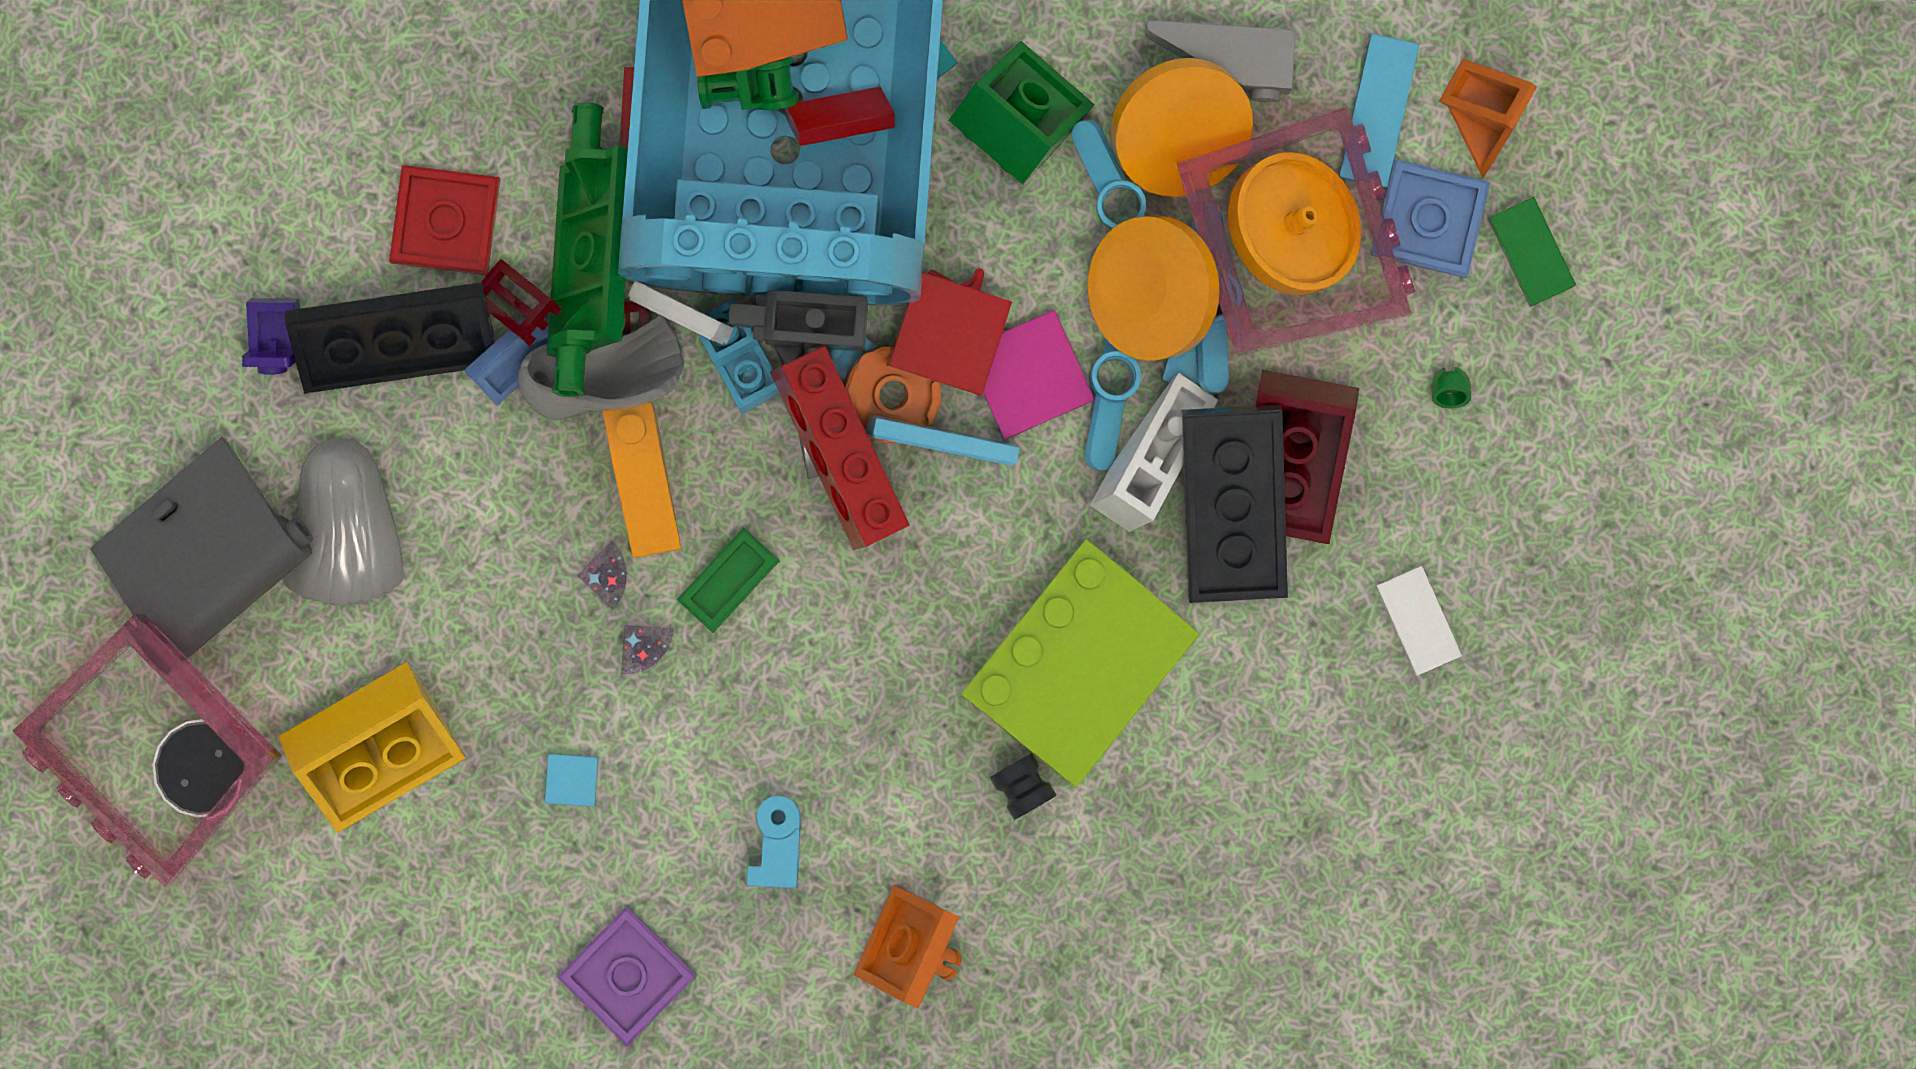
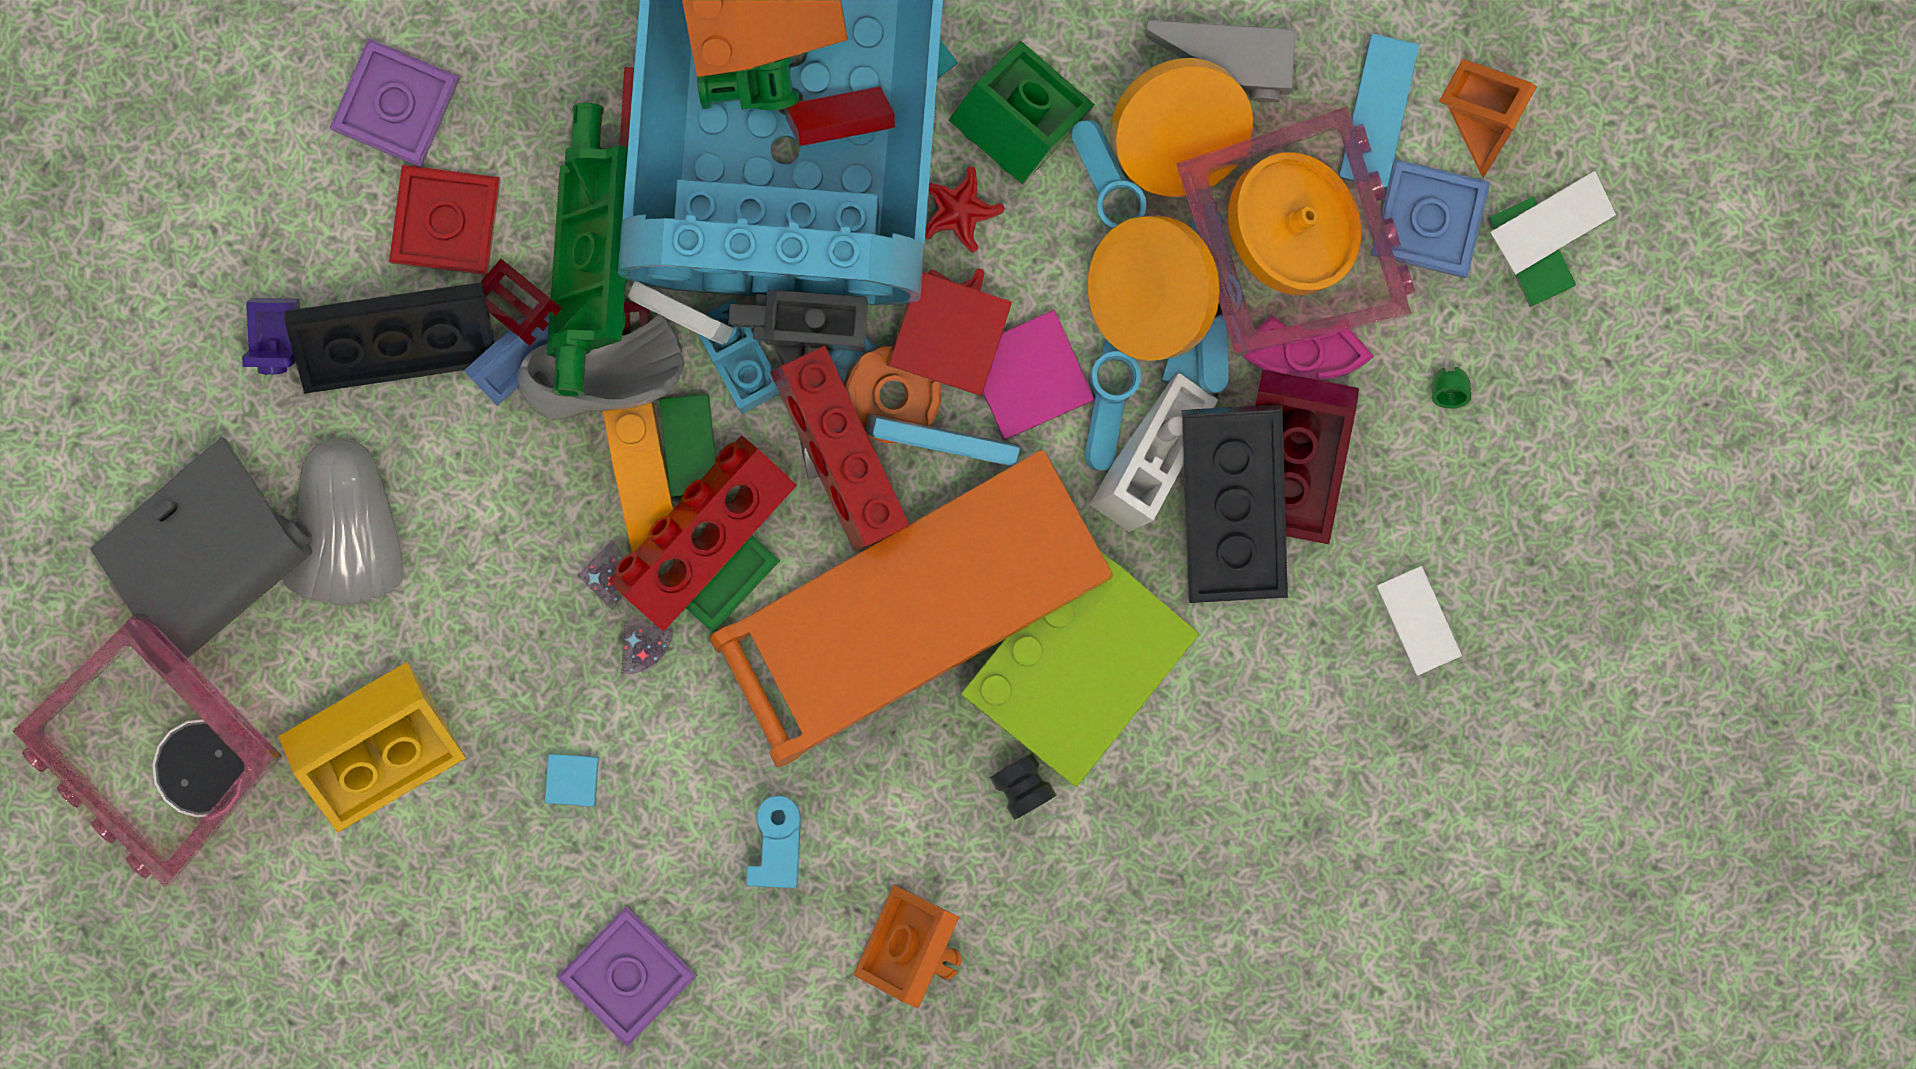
none -> medium lavender tile [330,38,460,167]
none -> red brick [608,435,797,632]
none -> green tile [659,394,716,498]
none -> orange flag [709,450,1113,767]
none -> red animal [925,166,1005,253]
none -> dark pink tile [1235,315,1374,381]
none -> white sticker [1490,171,1616,275]

